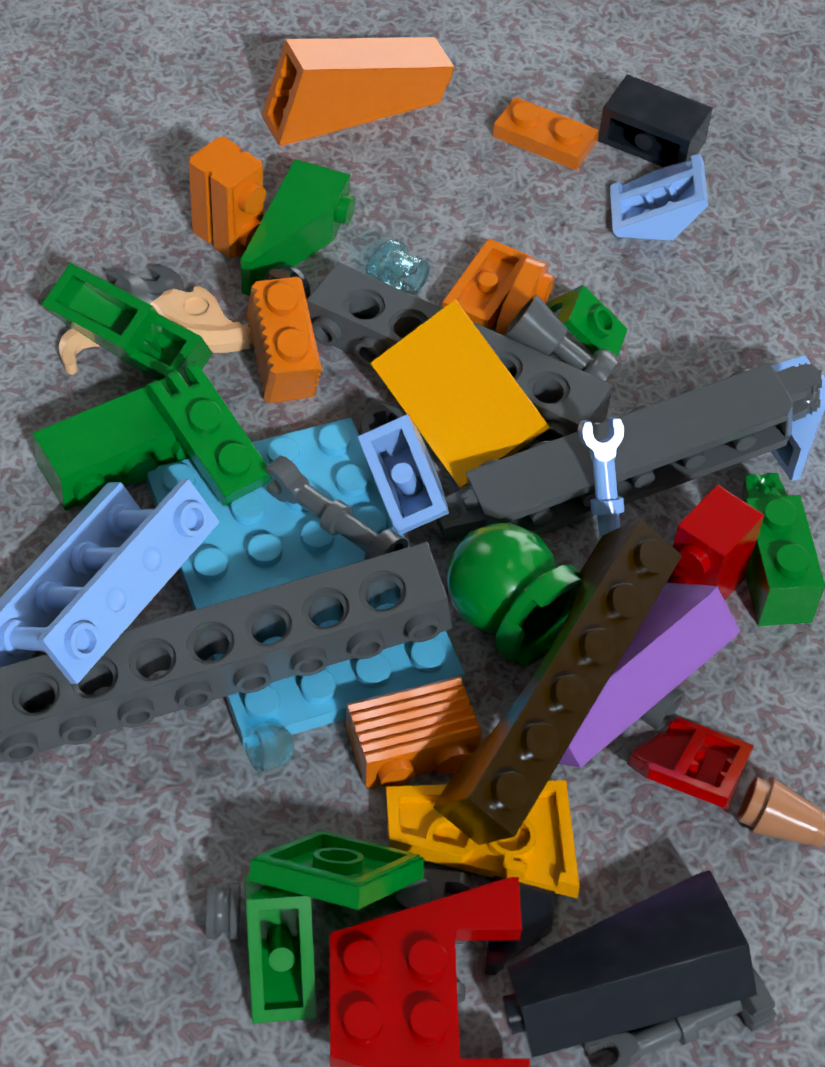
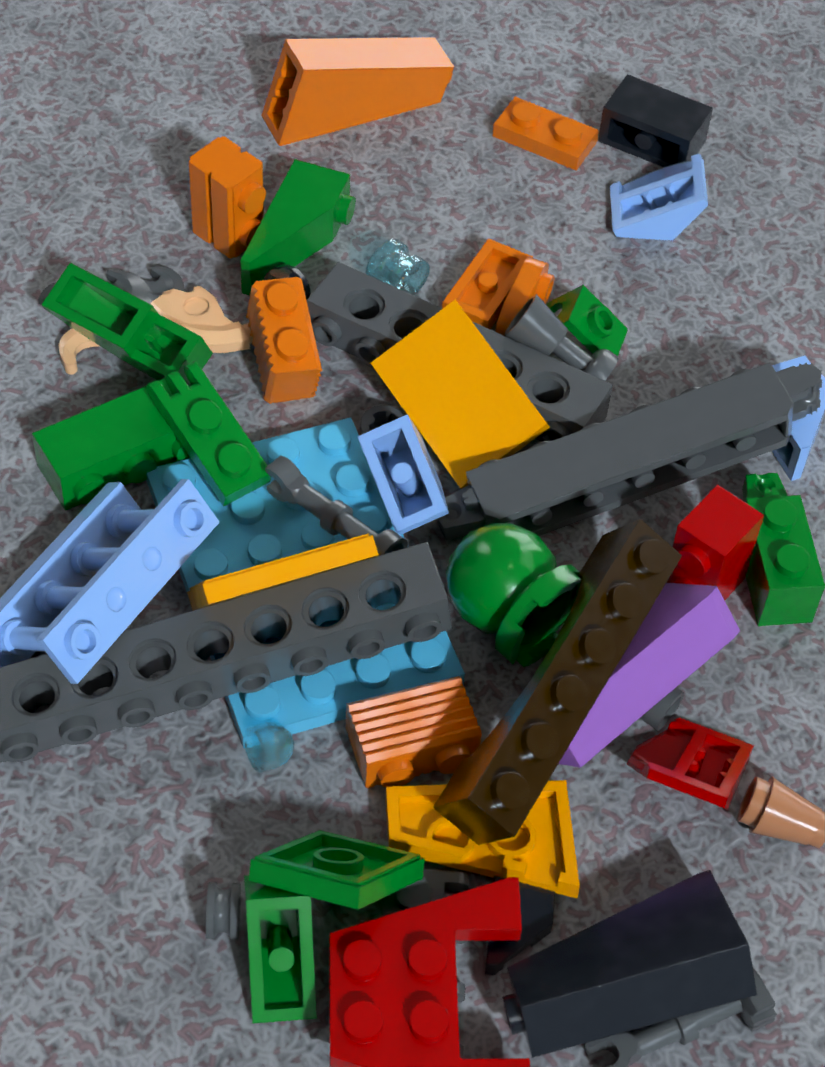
light blue piece [578,417,625,540] -> none
none -> light orange tile [187,533,378,611]

